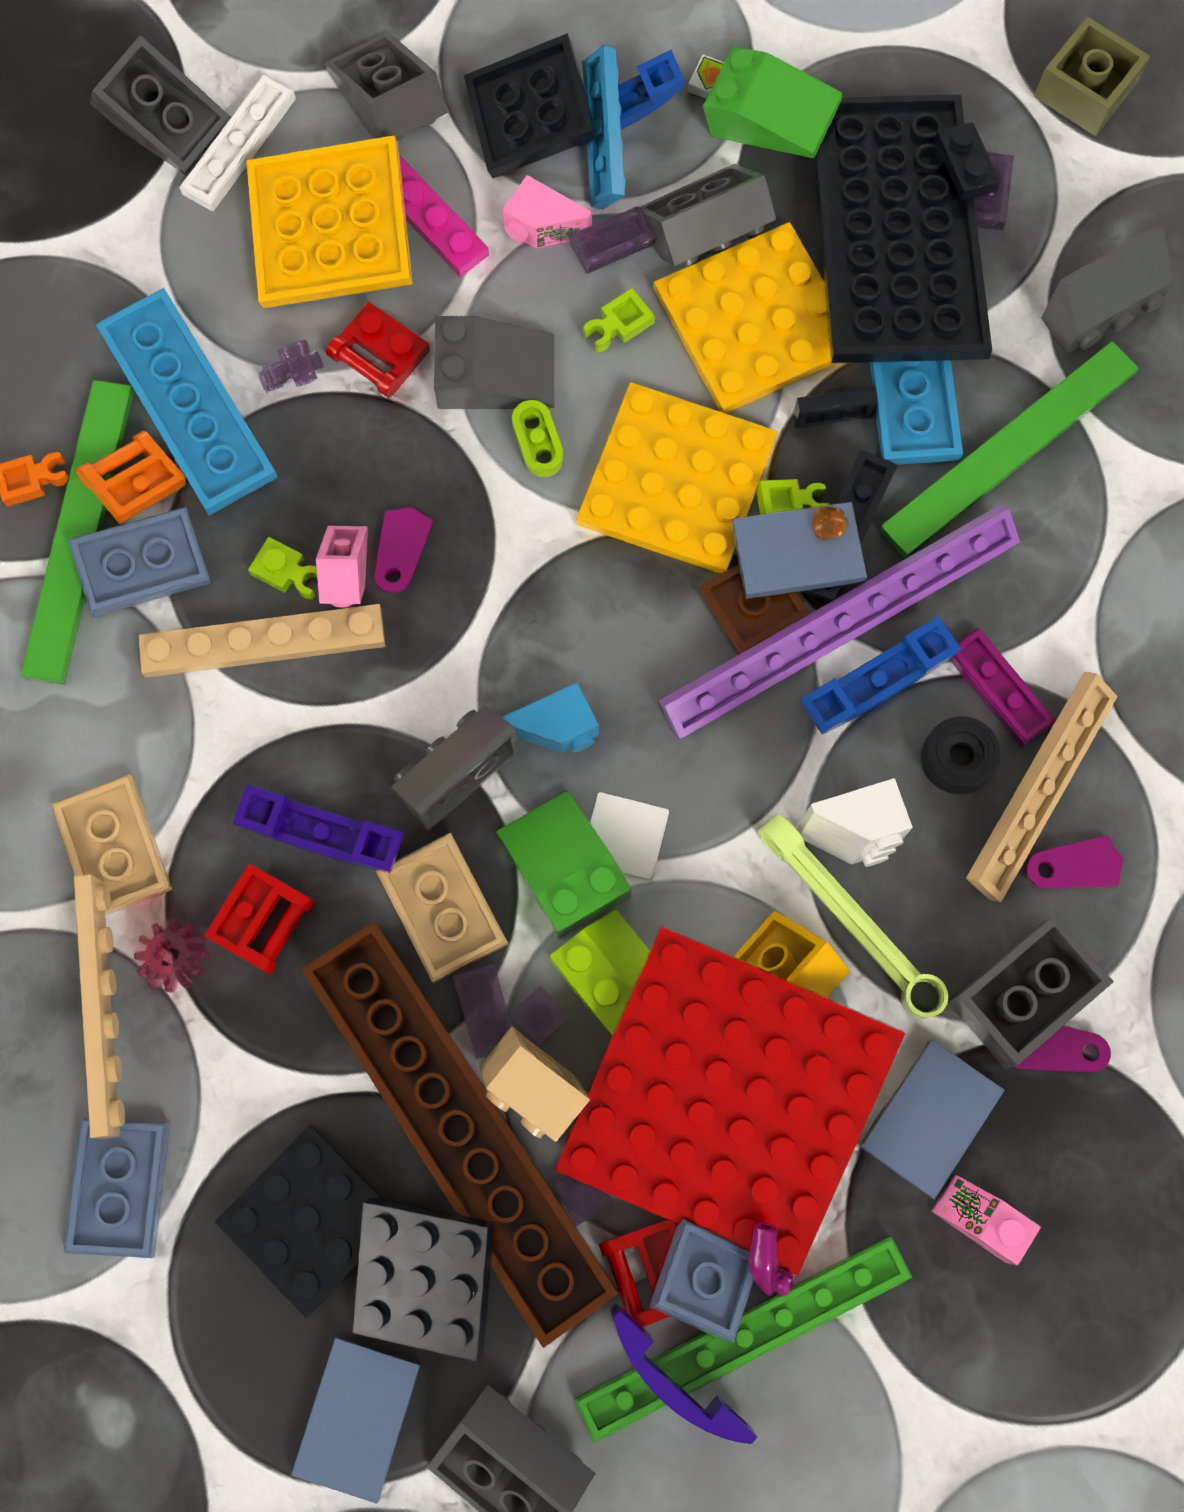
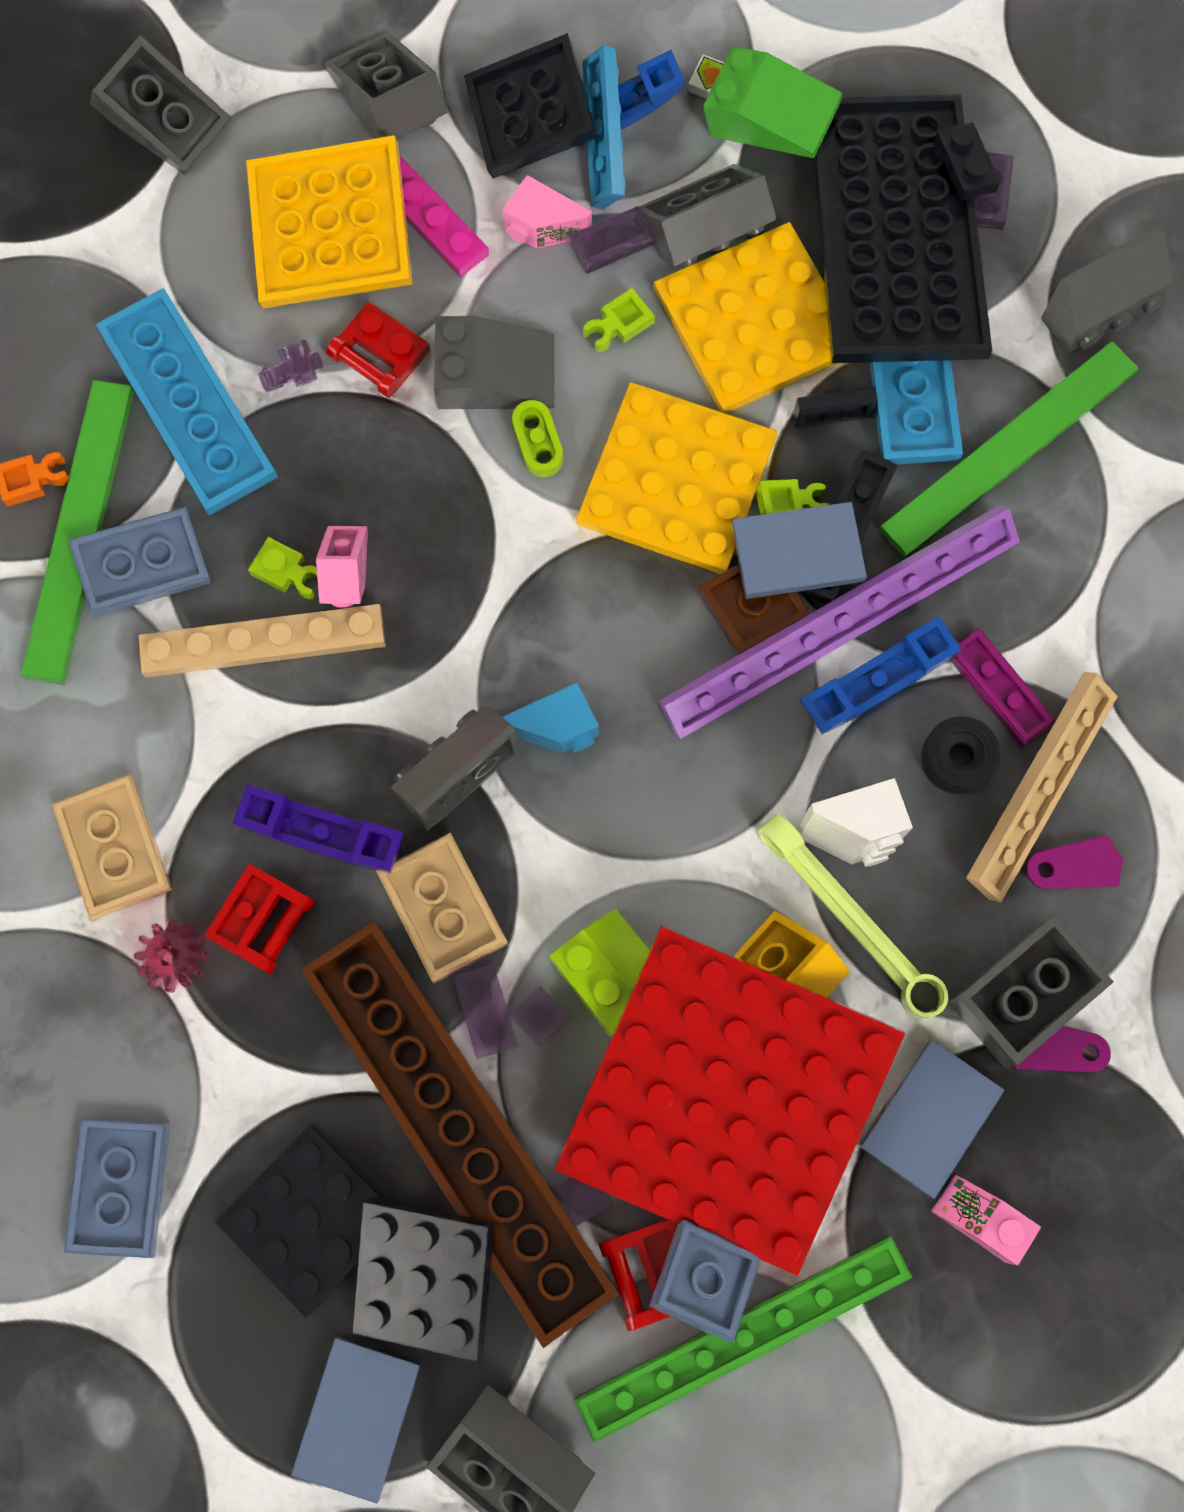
tan plate [74,874,125,1139] -> none
orange plate [76,431,186,524] -> none
white tile [179,75,296,212] -> none
magenta piece [374,506,433,593] -> none
tan brick [479,1026,590,1142] -> none
bright green slope [496,790,632,939] -> none
white sticker [590,792,669,880] -> none
dark purple slope [610,1303,757,1444] -> none
magenta arm [748,1222,794,1296] -> none
clear orange hinge [812,507,849,540] -> none
olive brick [1034,16,1151,136] -> none

